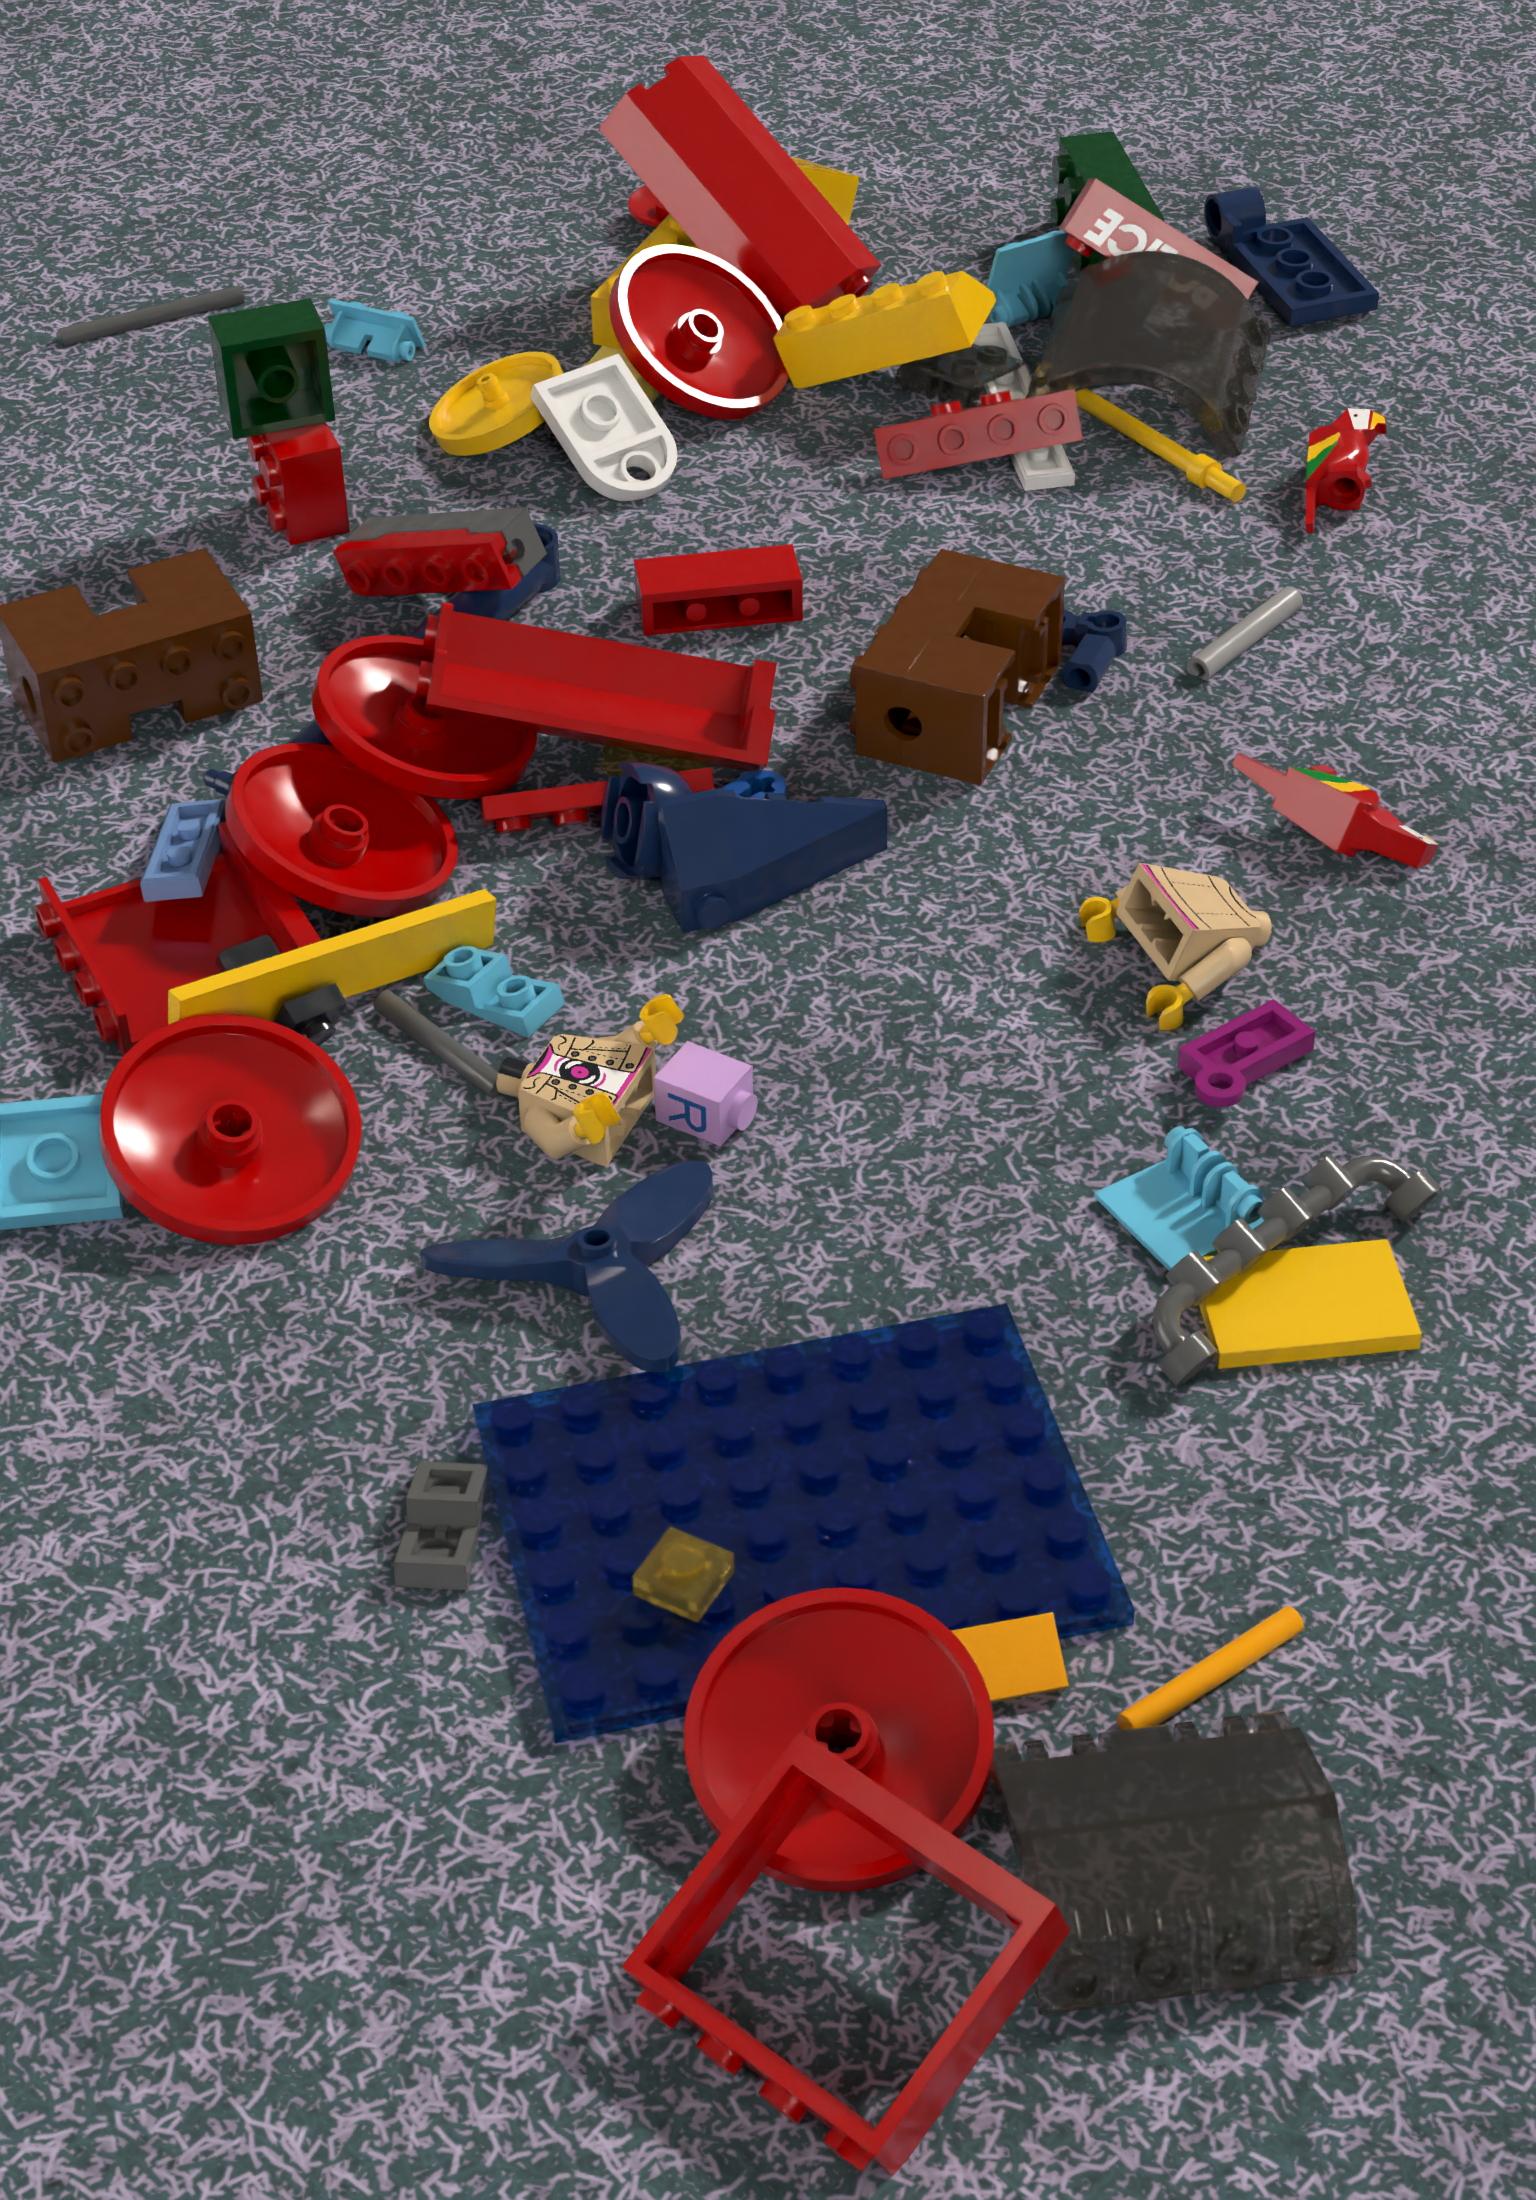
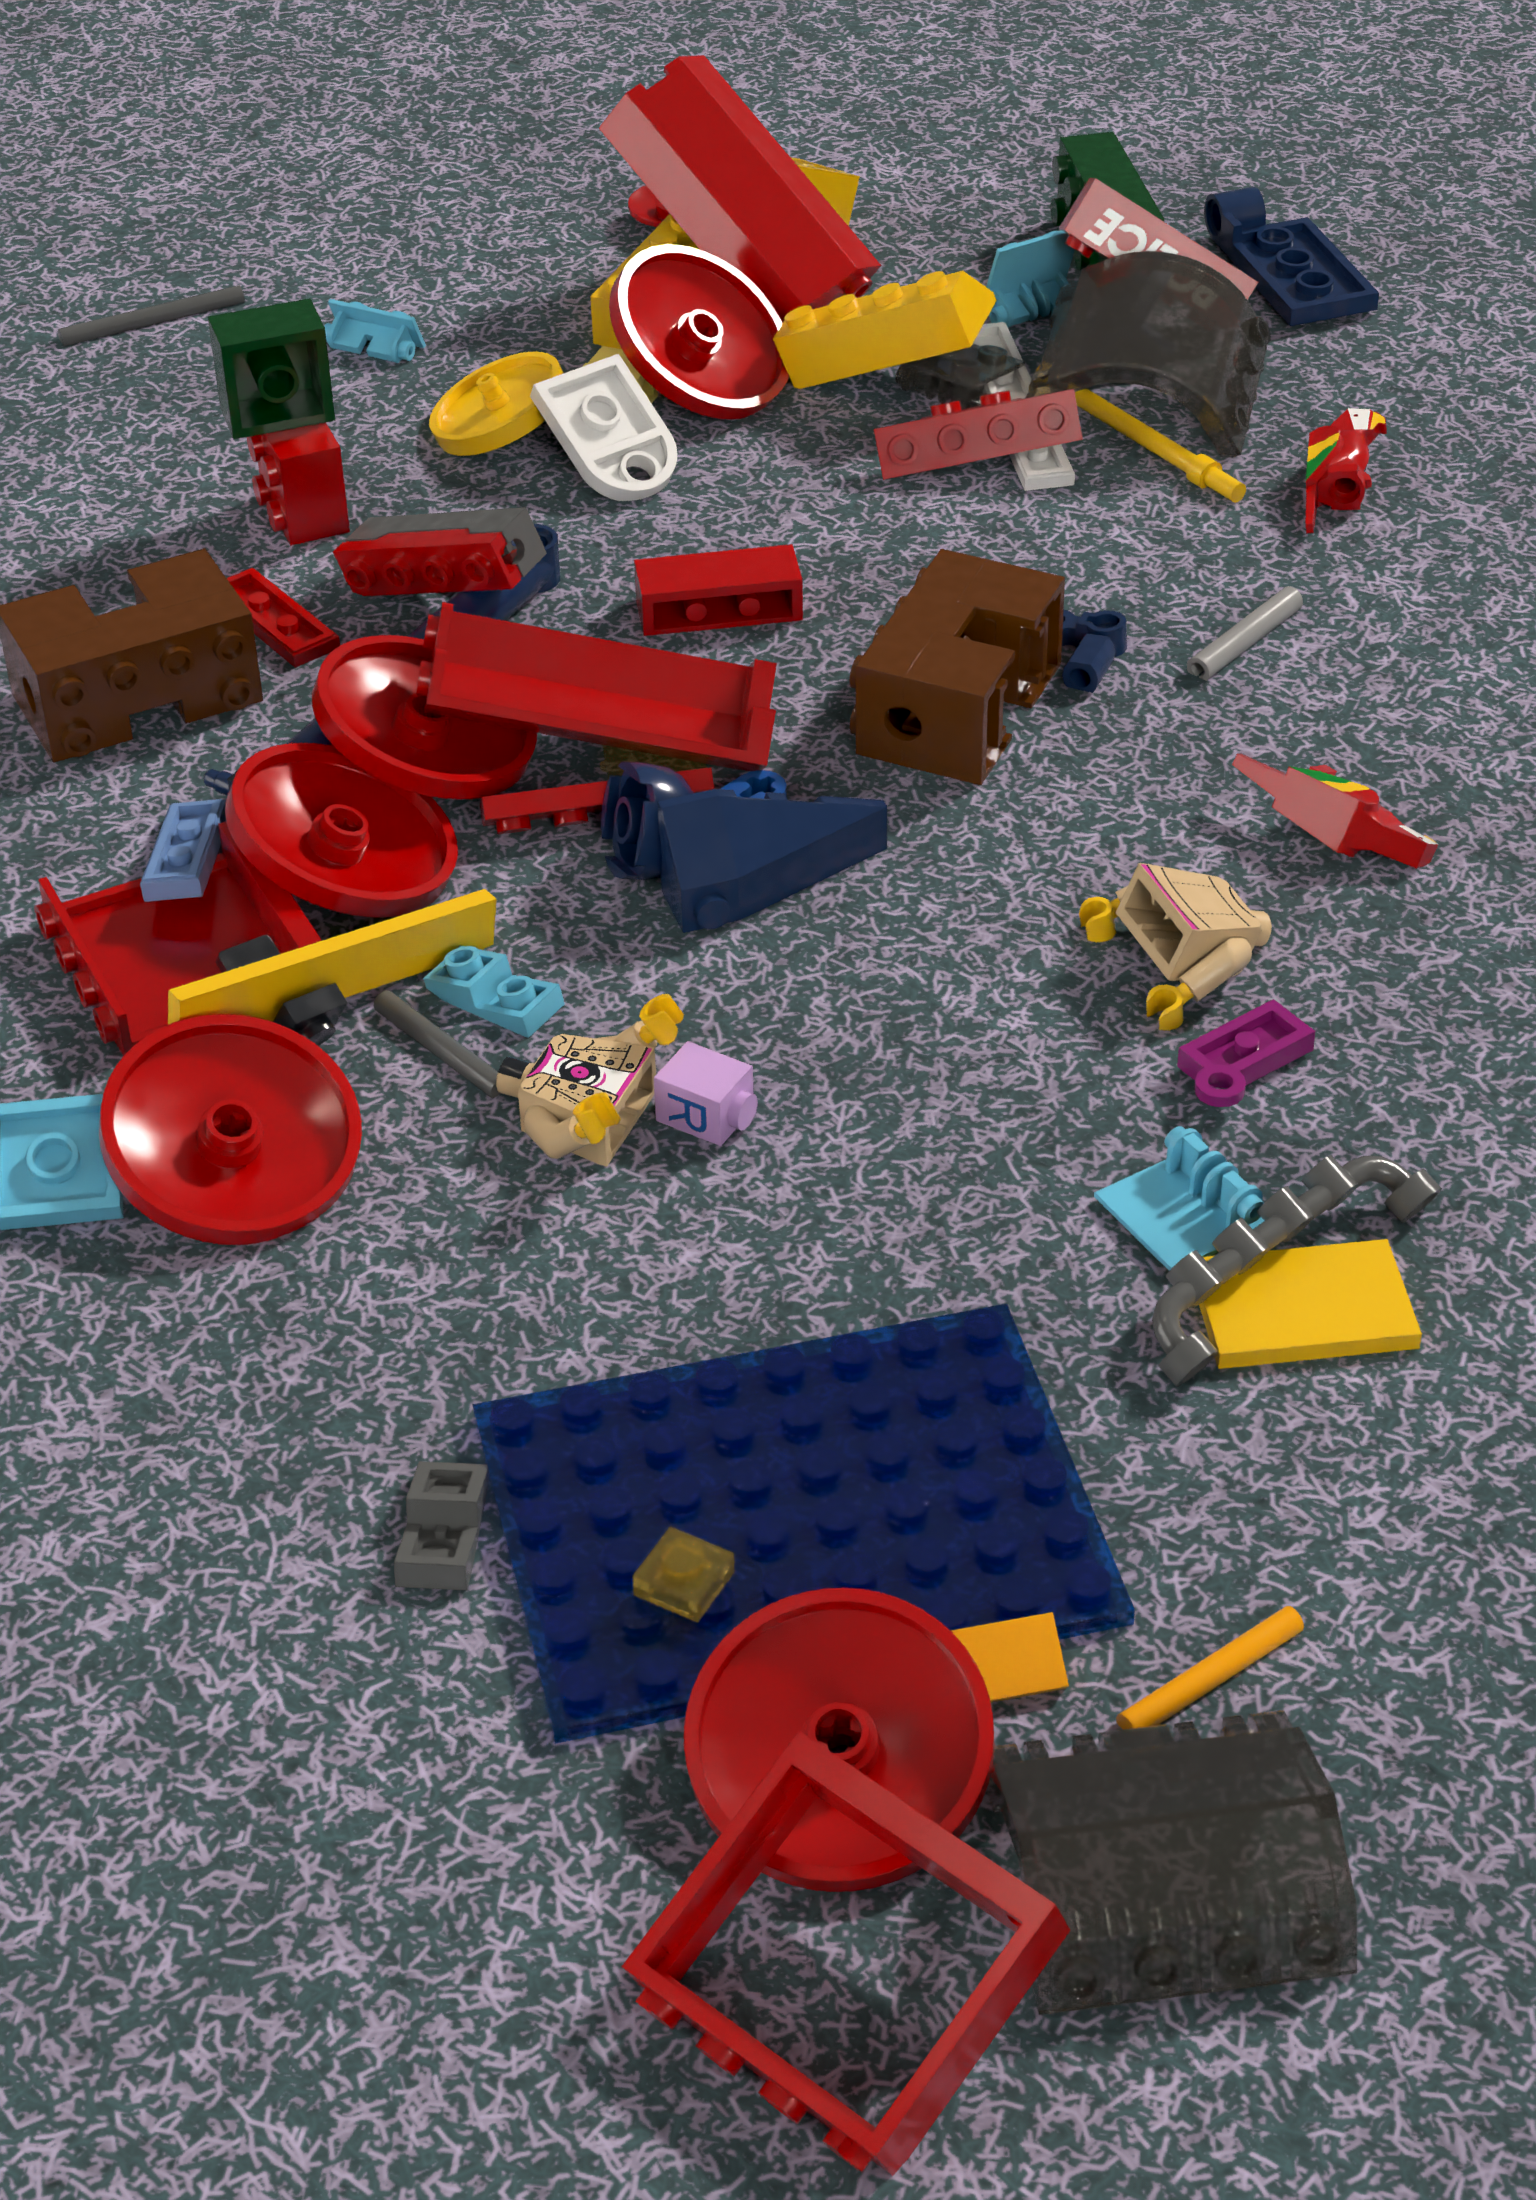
dark blue piece [420,1161,714,1373] -> none
none -> red tile [227,568,340,668]

